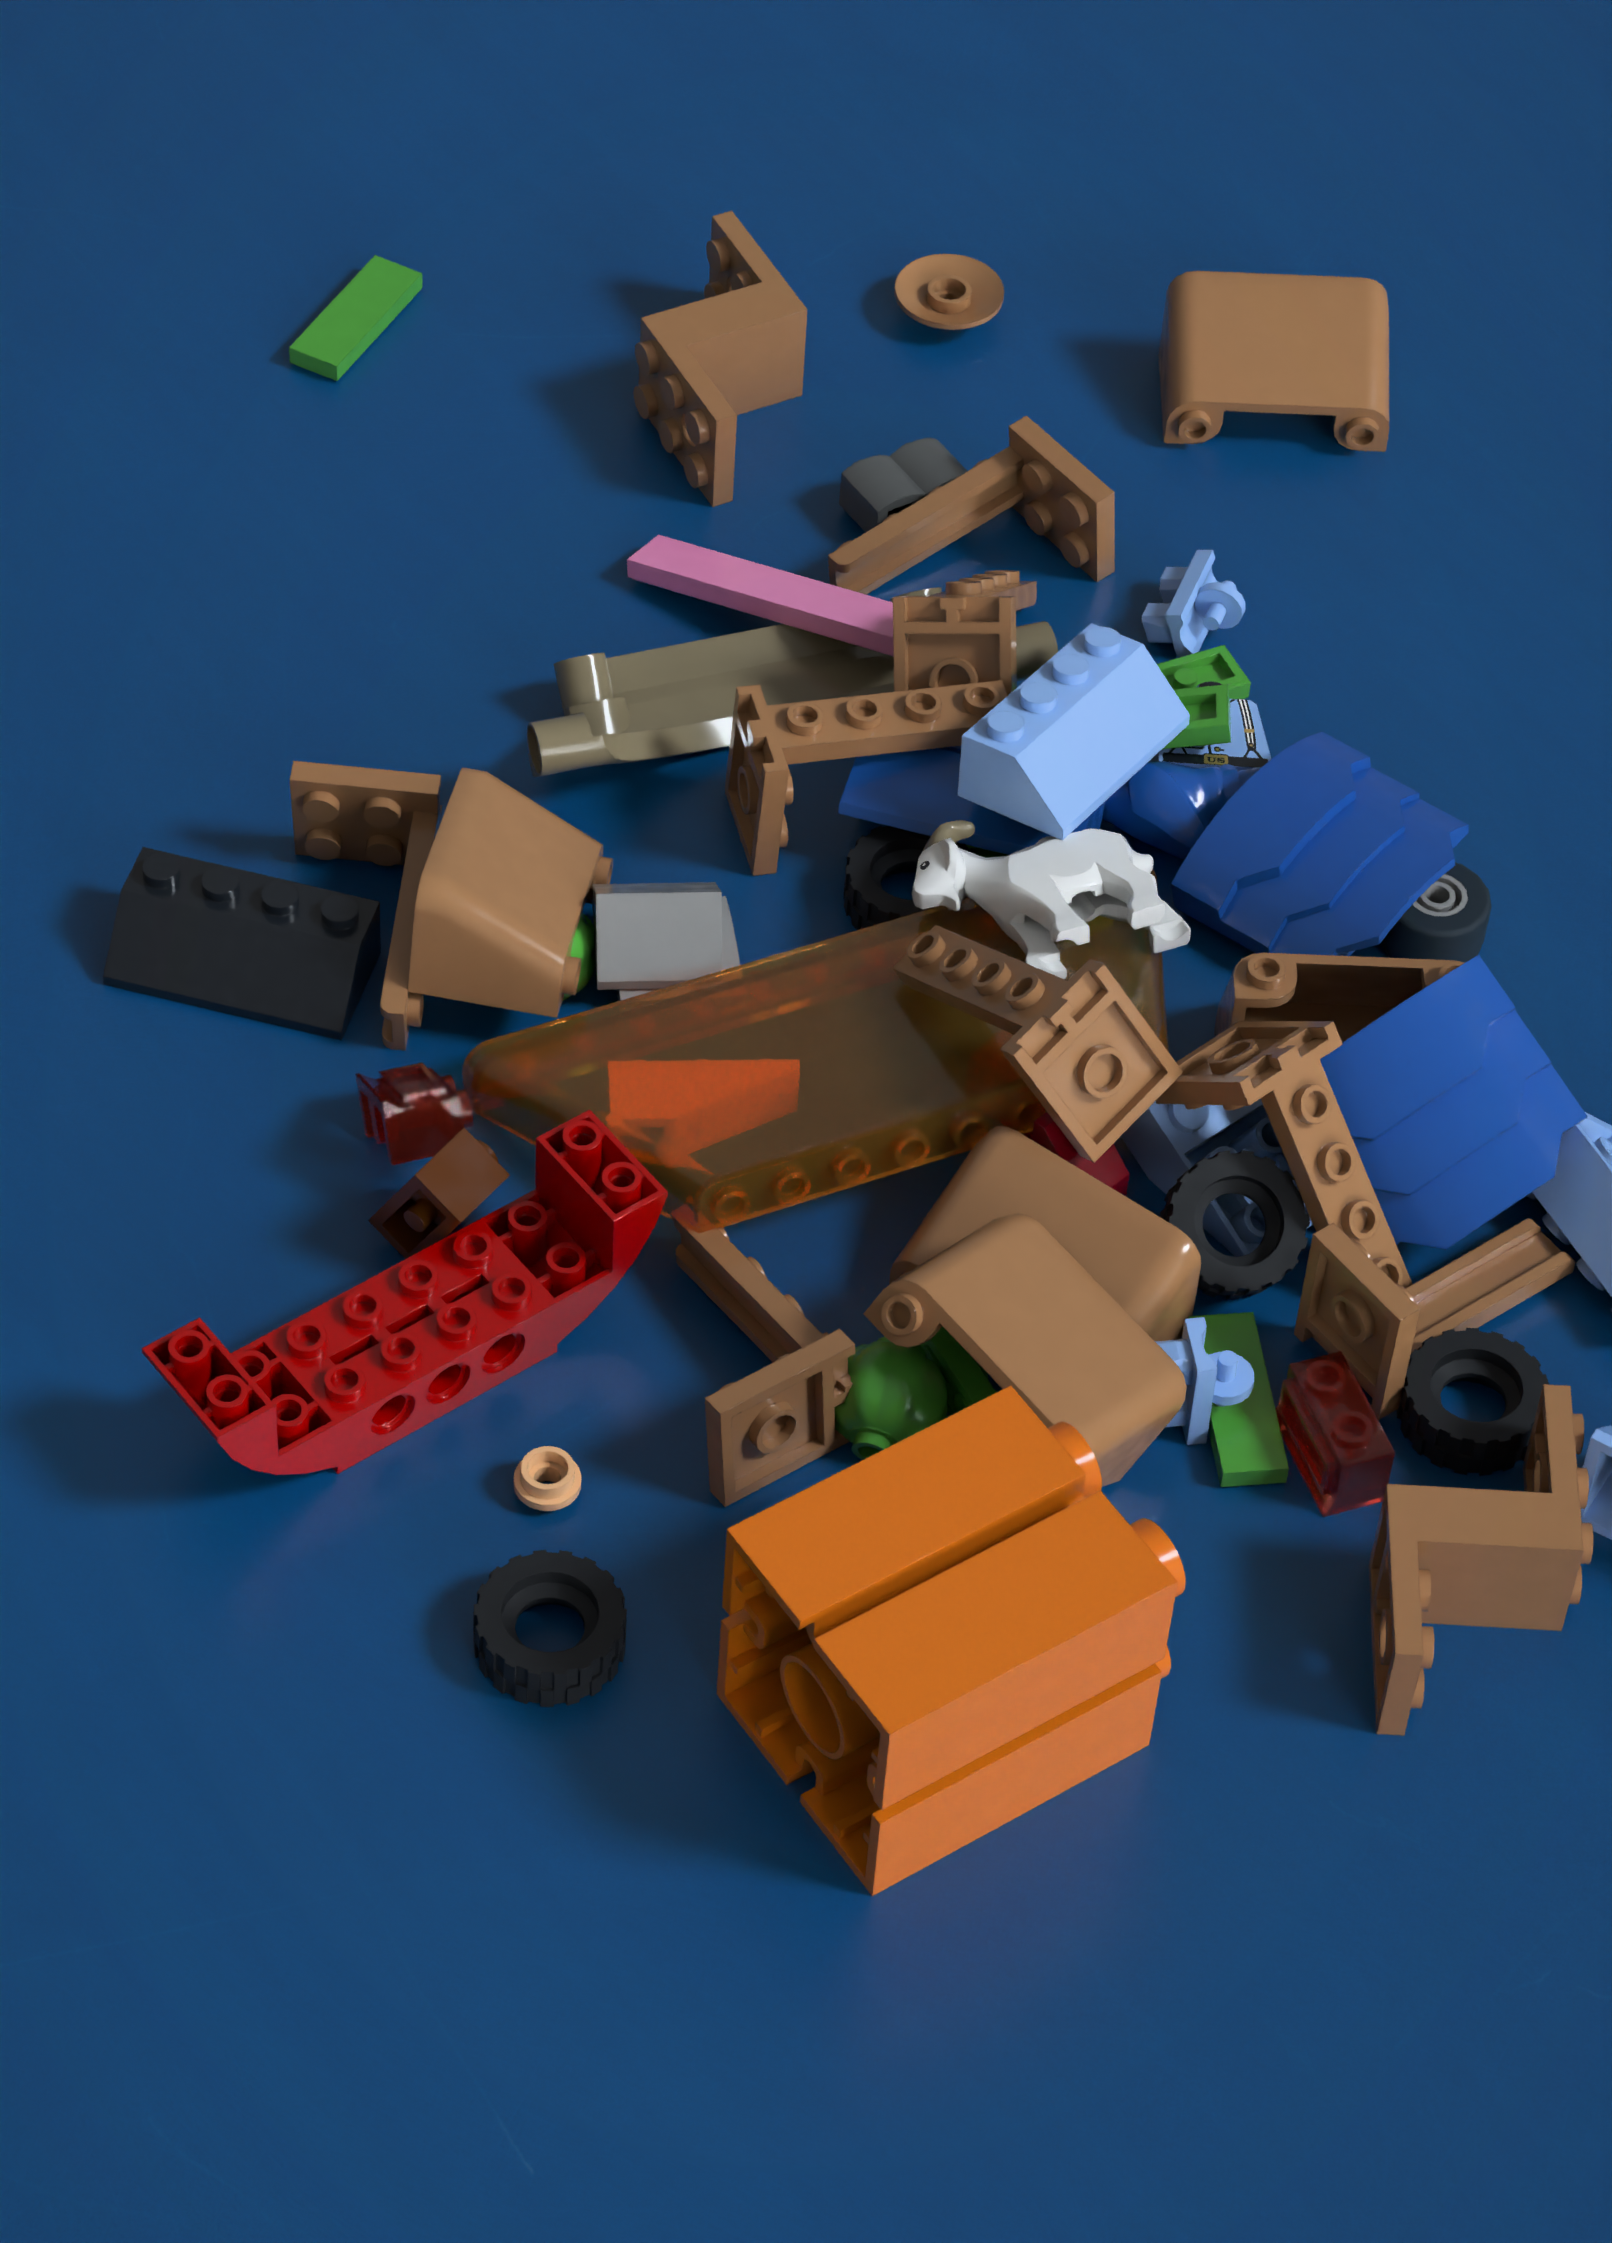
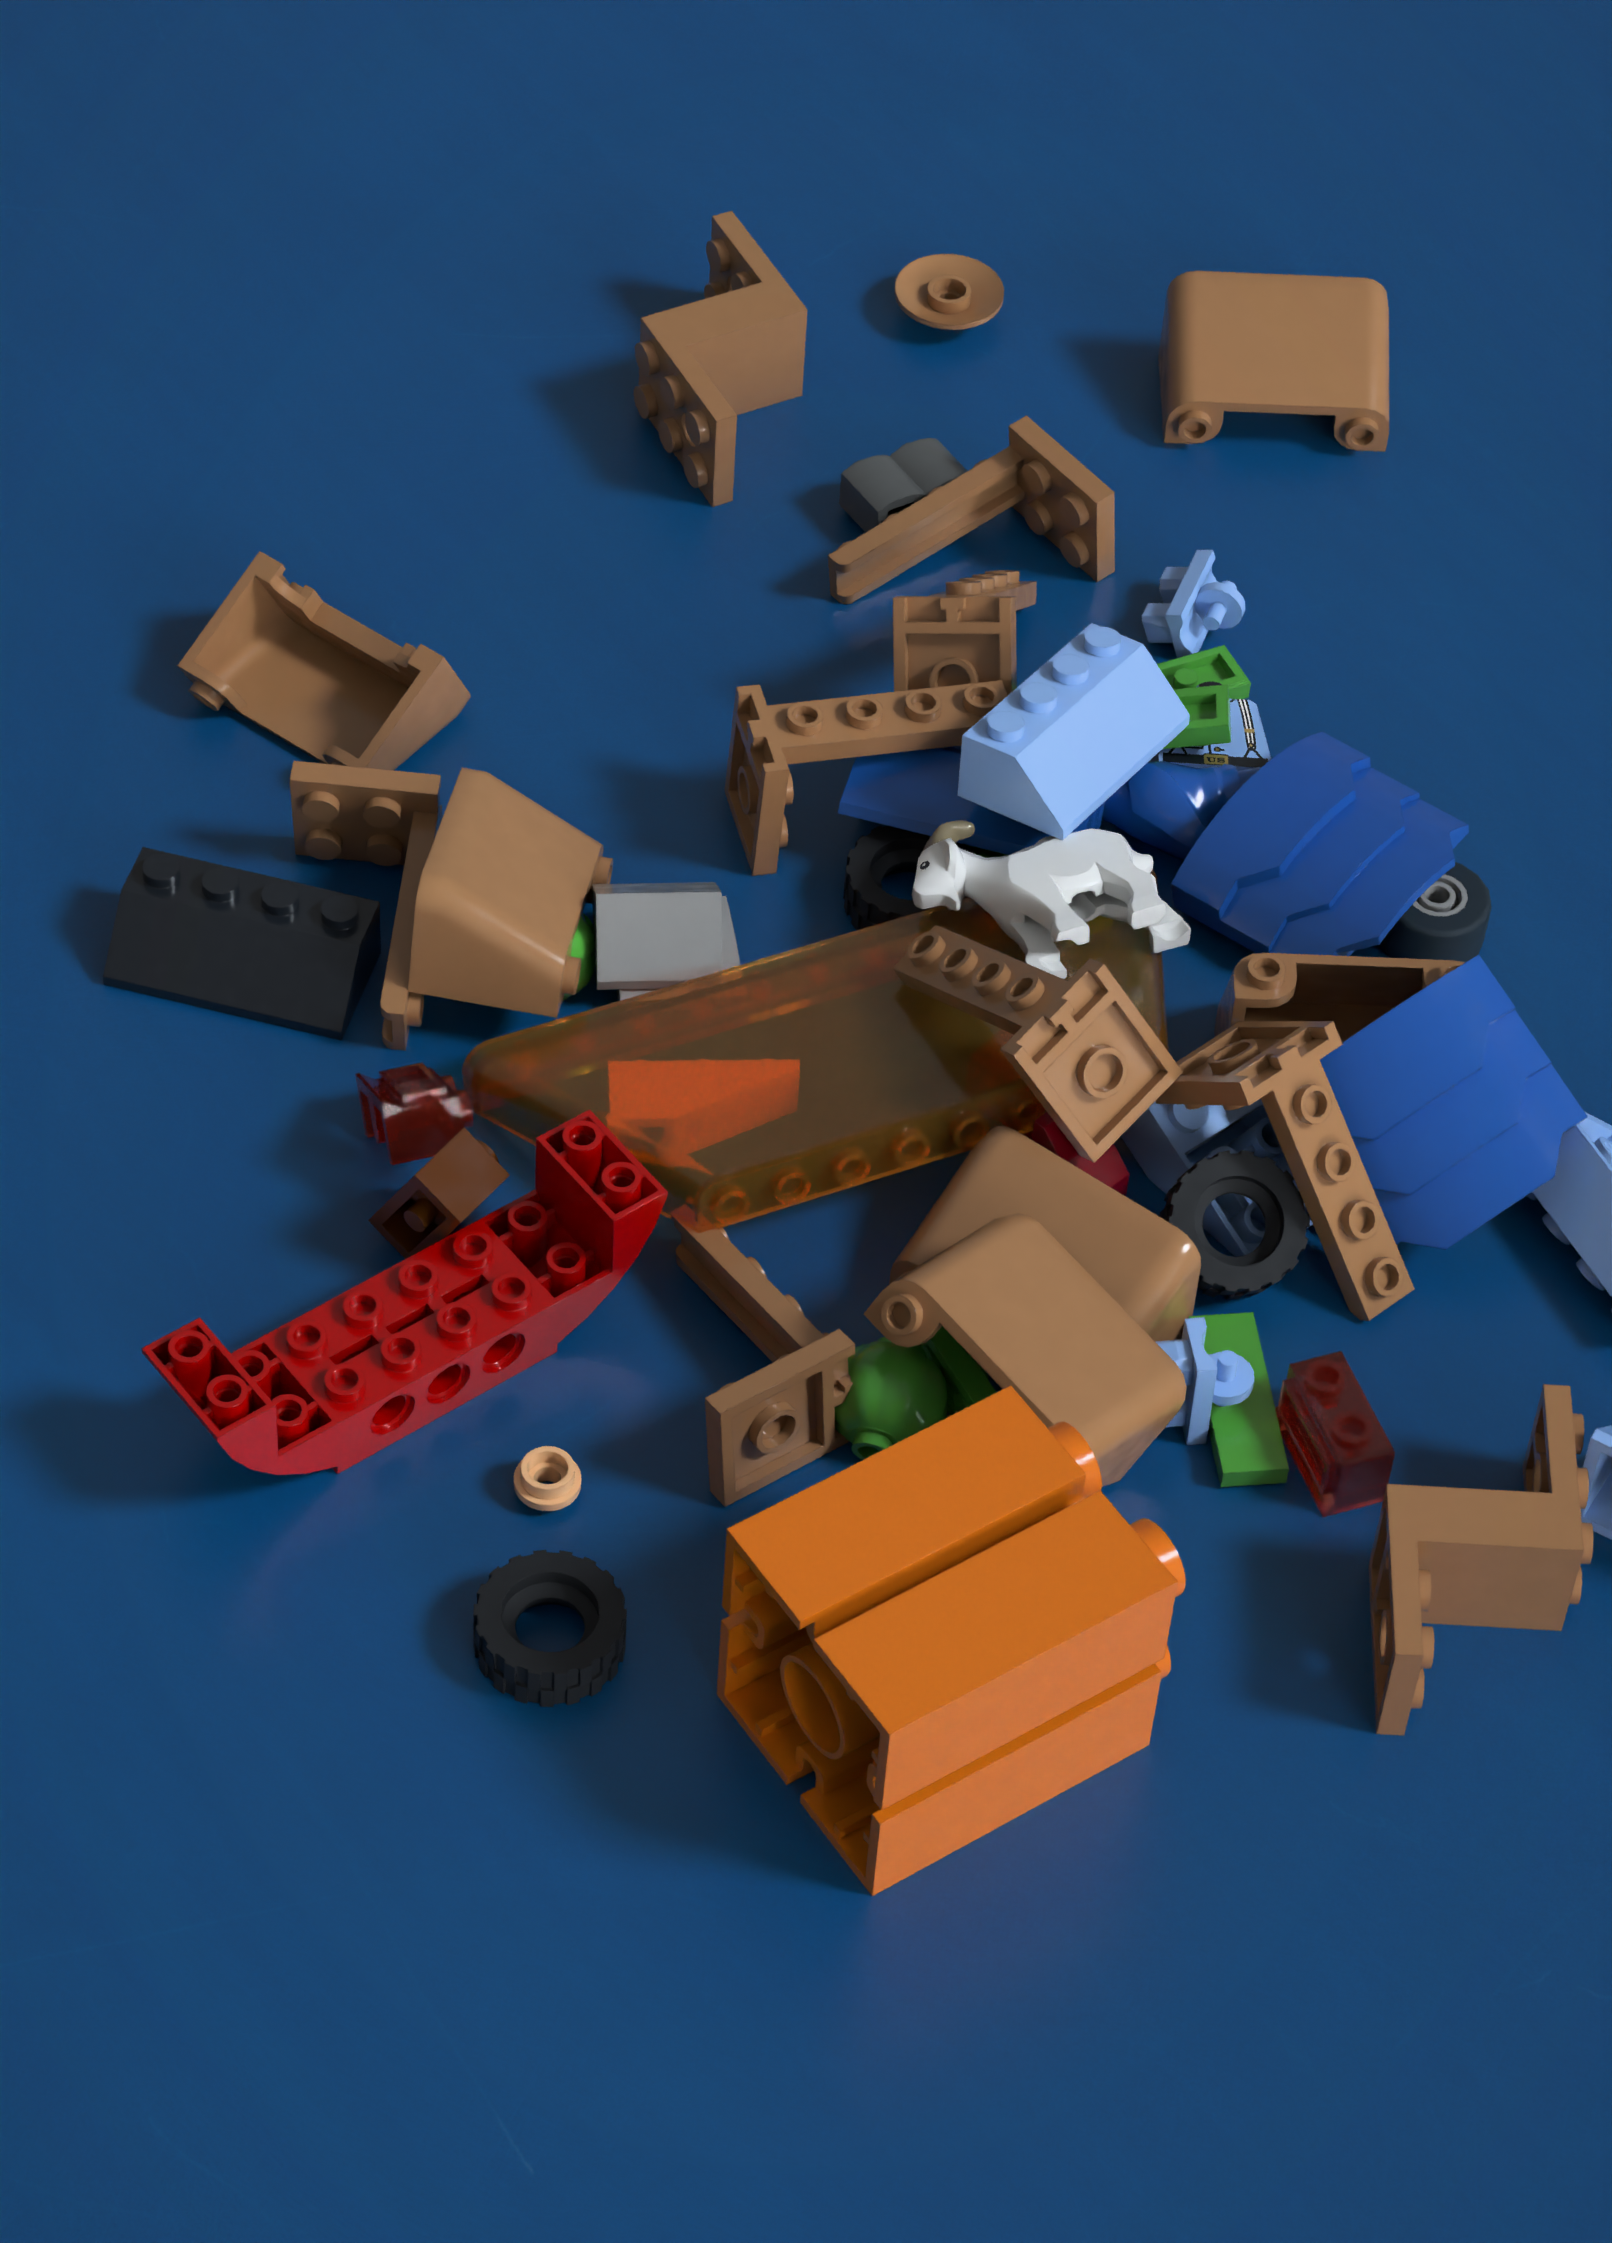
bright green tile [289,255,422,381] -> none
dark tan panel [527,587,1058,777] -> none
bright pink tile [627,535,894,656] -> none
medium nougat bracket [1294,1218,1575,1420] -> none
black tyre [1397,1328,1549,1476] -> none
none -> medium nougat windscreen [178,551,471,770]

